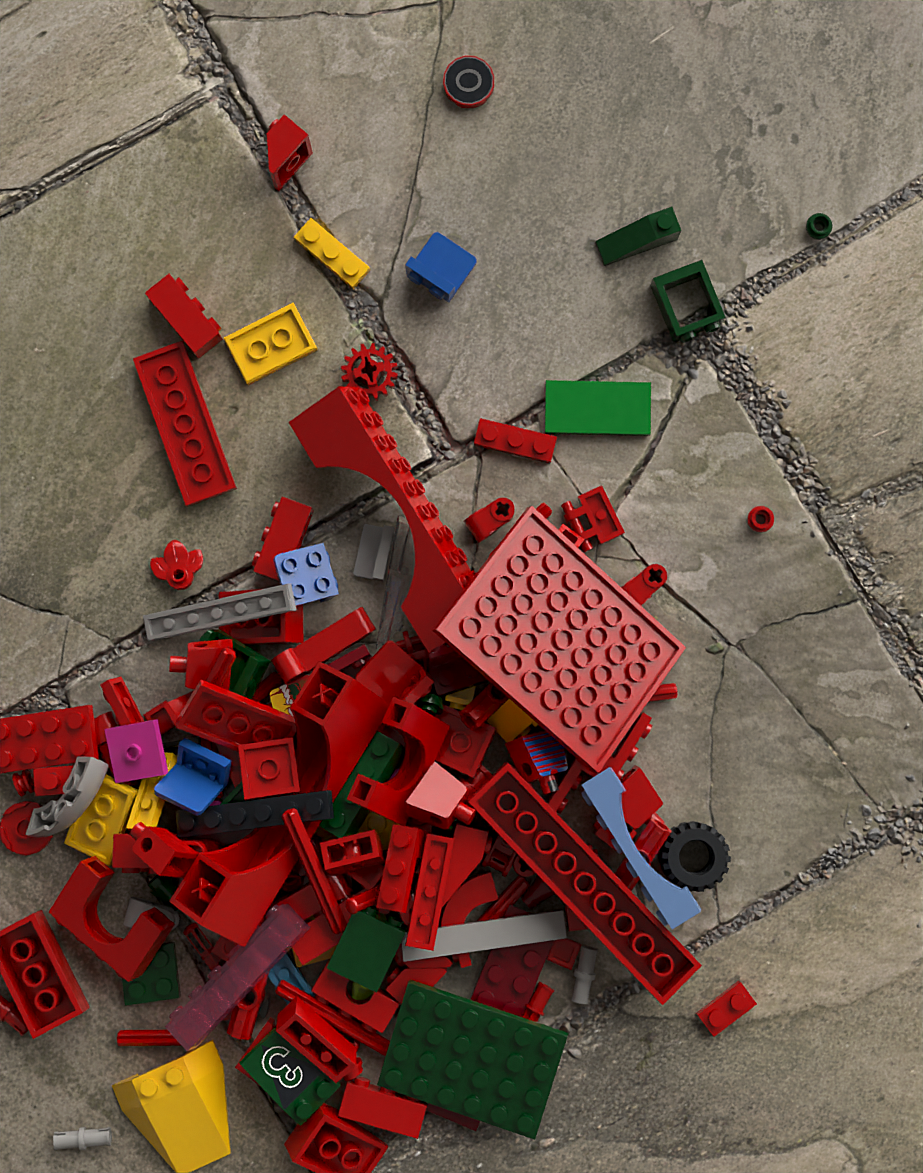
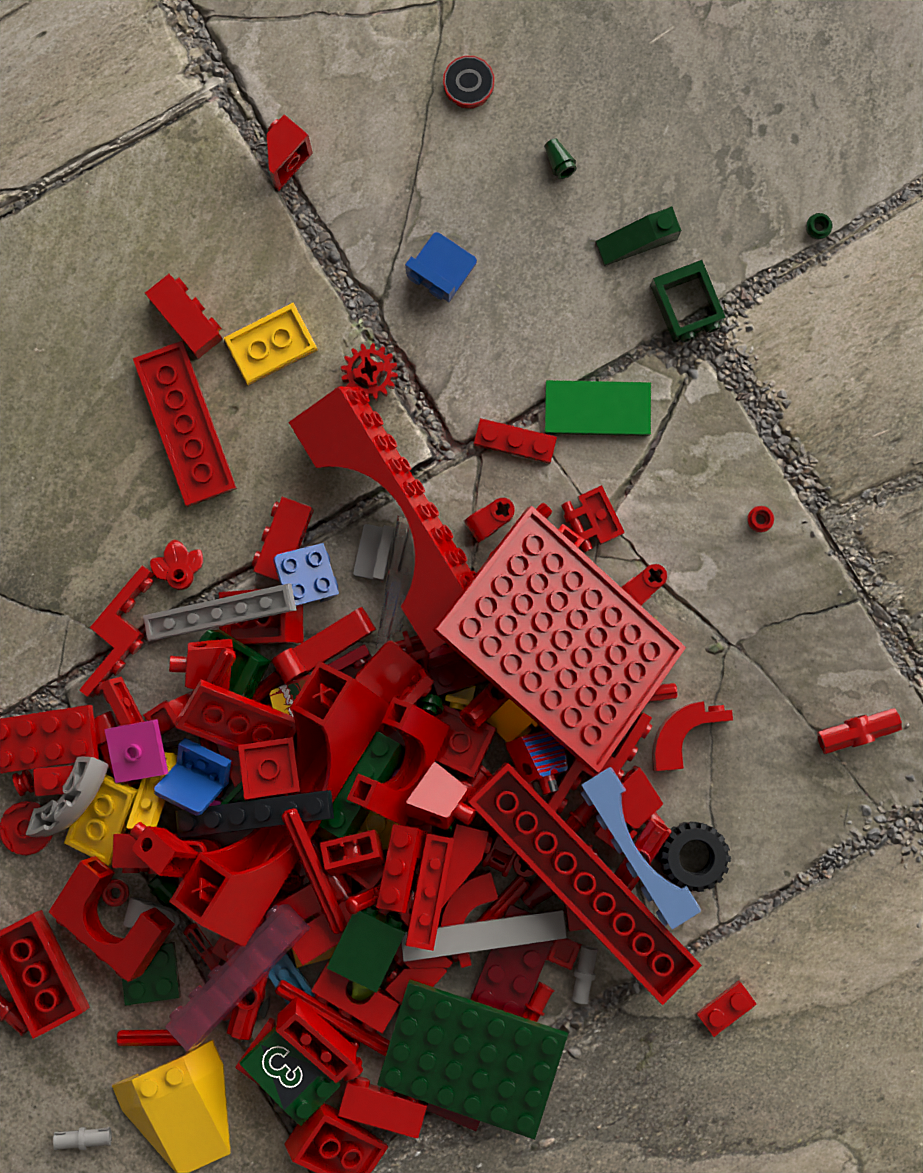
yellow plate [294,218,370,290] -> none
none -> red bracket [79,565,155,697]
none -> red plate [101,879,129,907]
none -> dark green cone [544,138,577,179]
none -> red axle [565,801,597,833]
none -> red arch [652,701,733,771]
none -> red piece [817,708,902,754]

